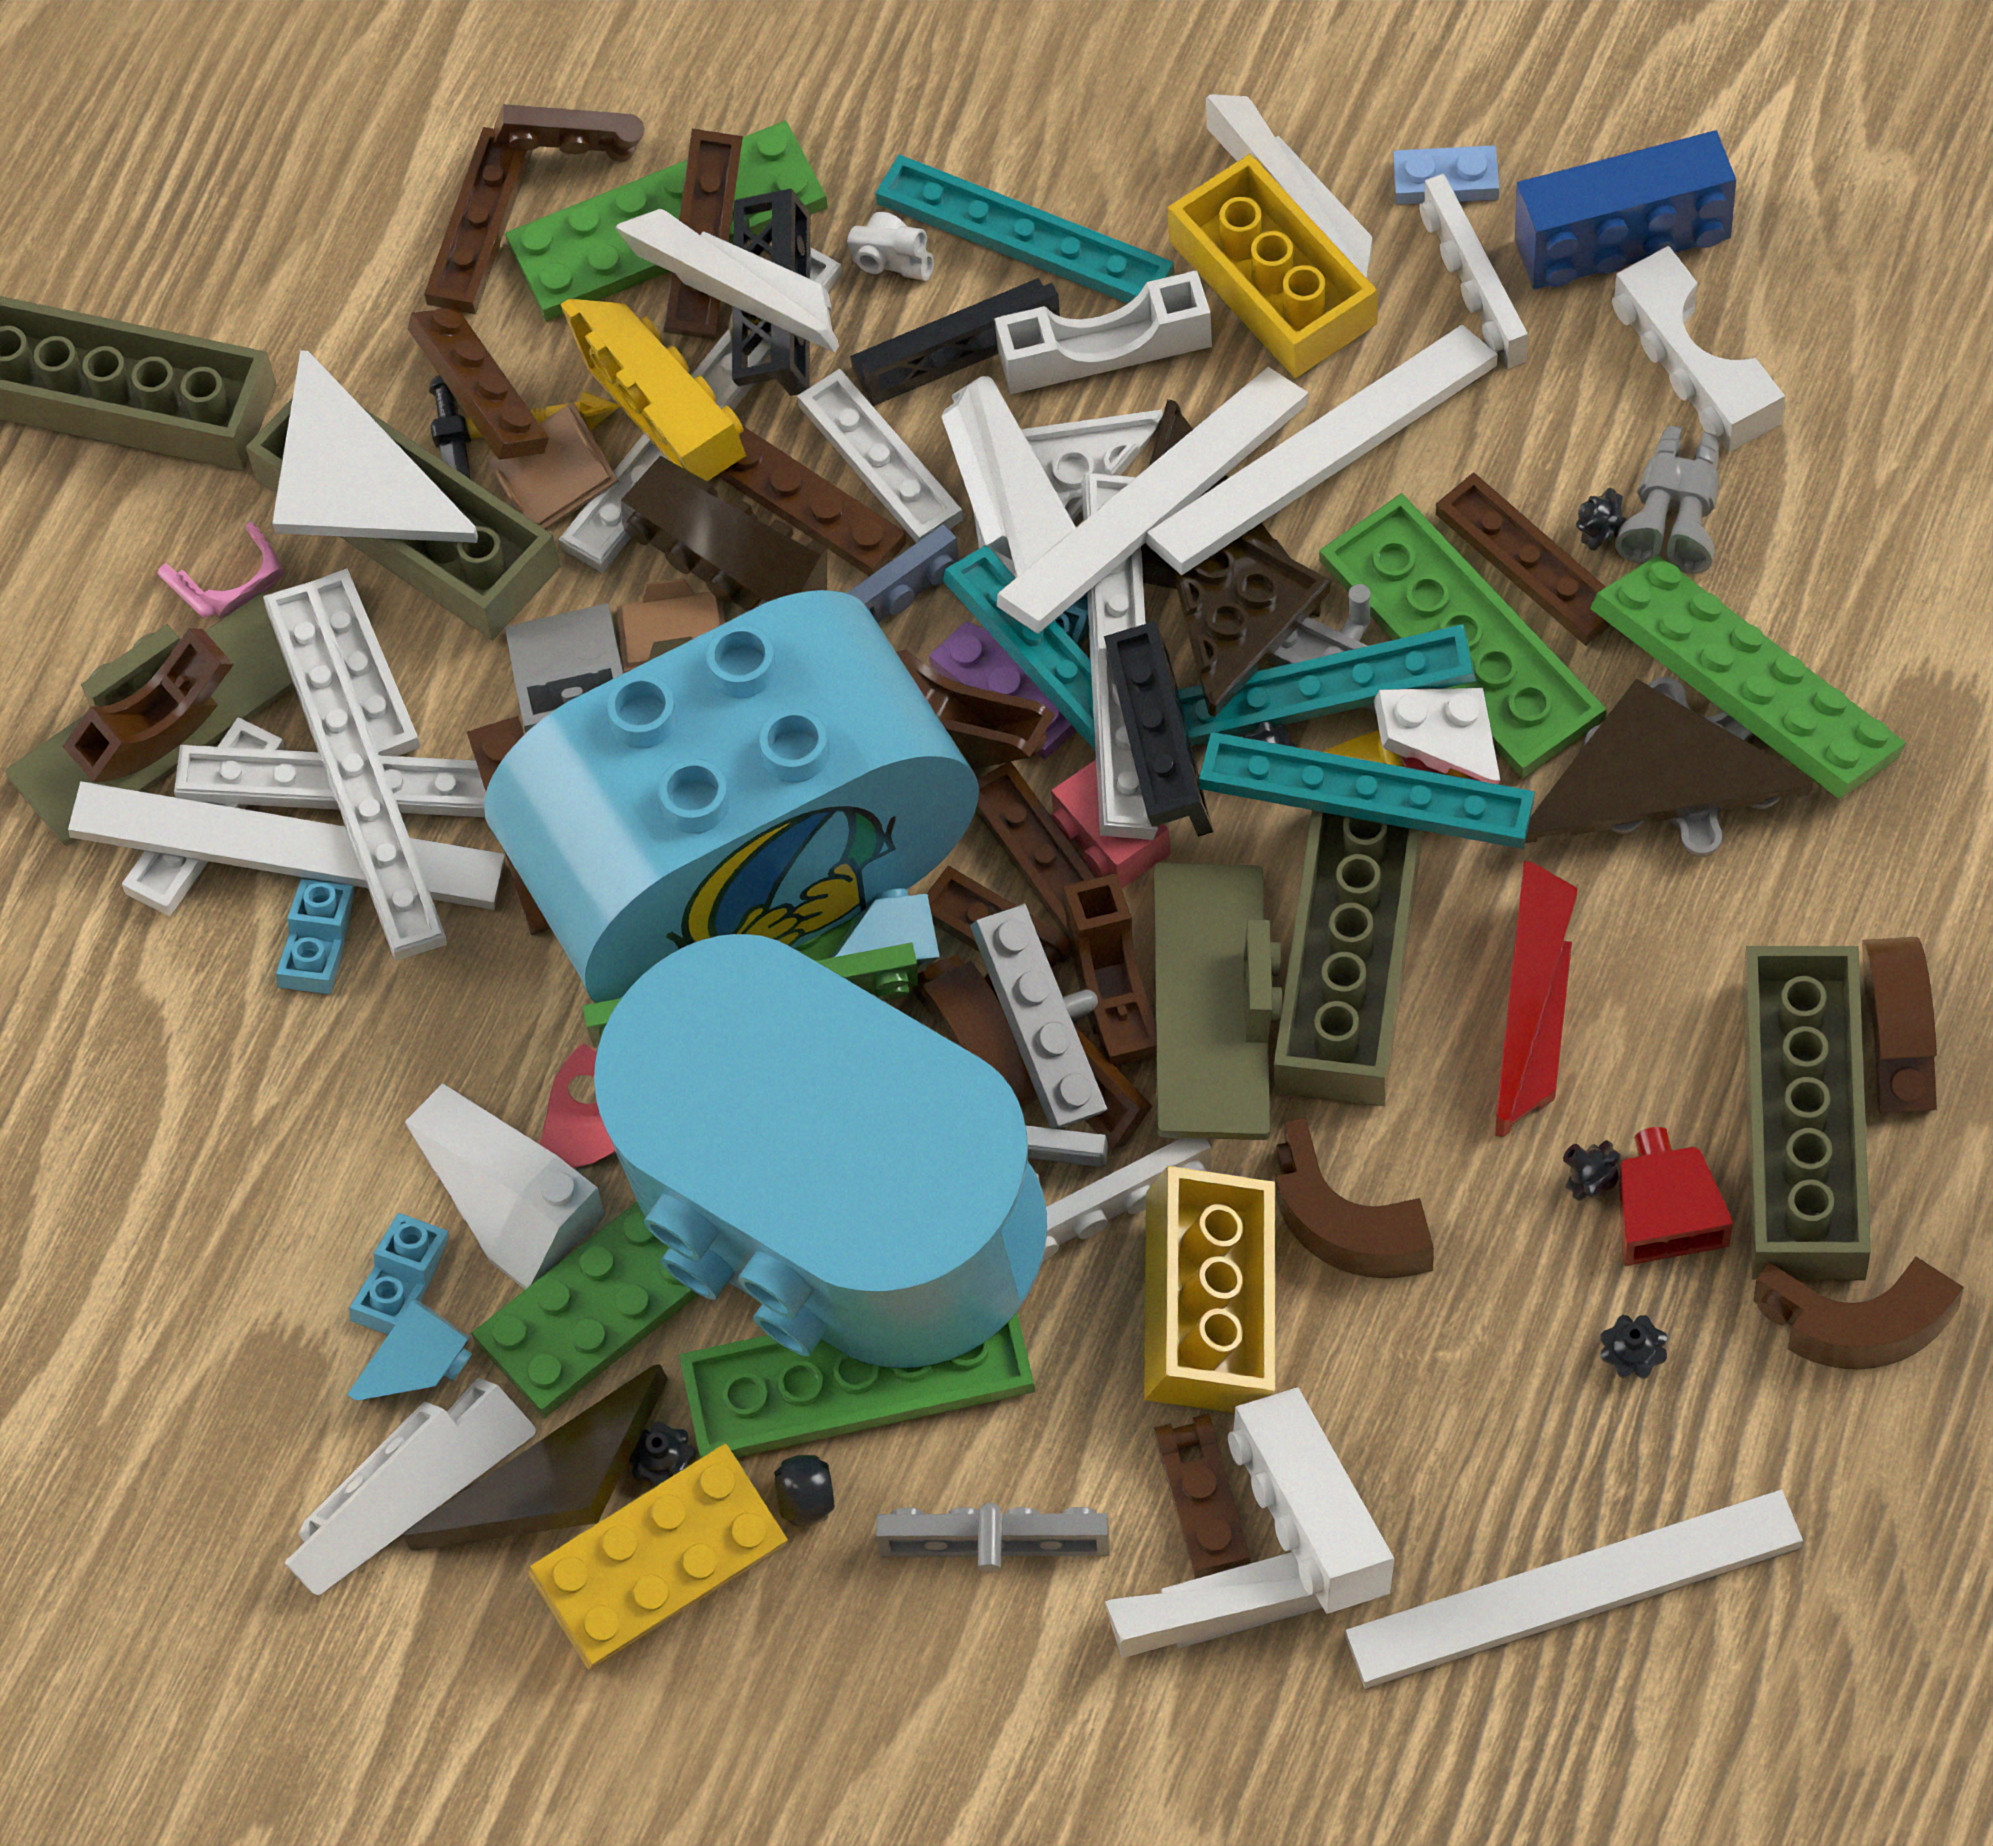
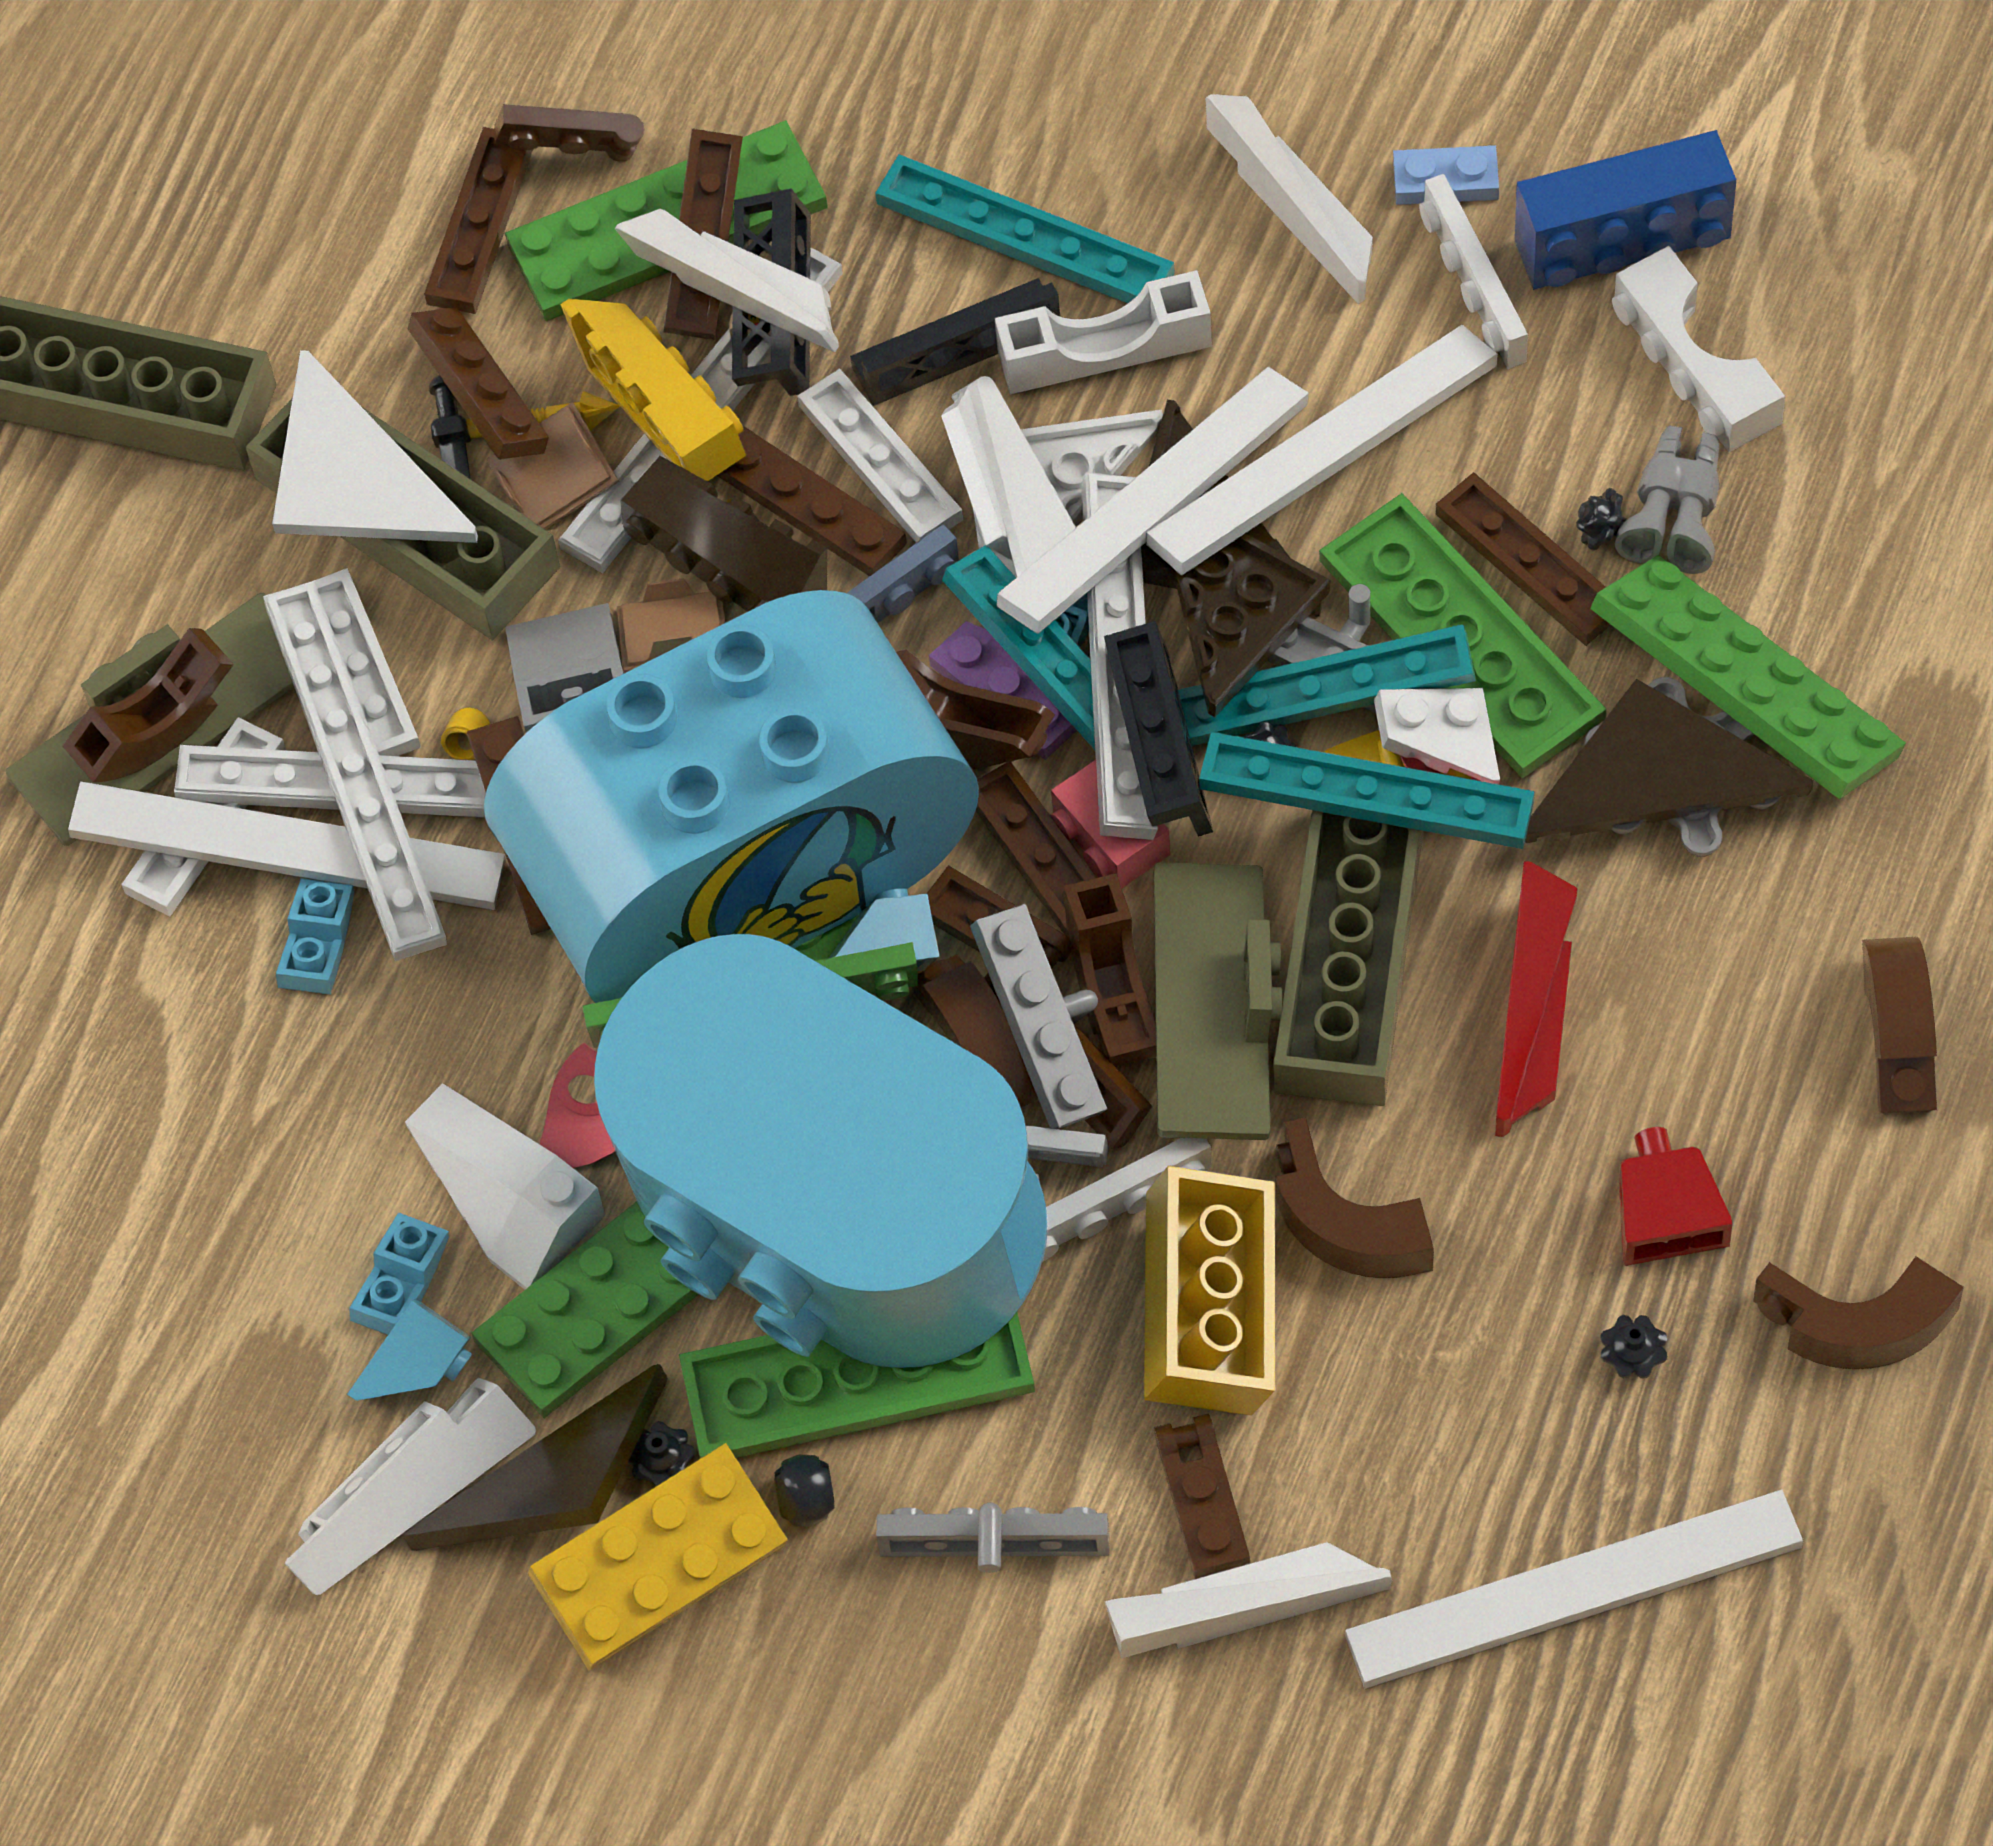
bright pink helmet [158,521,285,619] -> none
white plate [847,212,934,281] -> none
yellow brick [1168,154,1378,379] -> none
white brick [1228,1387,1394,1614] -> none
black plant [1563,1140,1620,1201] -> none
olive brick [1743,946,1871,1280] -> none
none -> yellow piece [441,707,490,760]

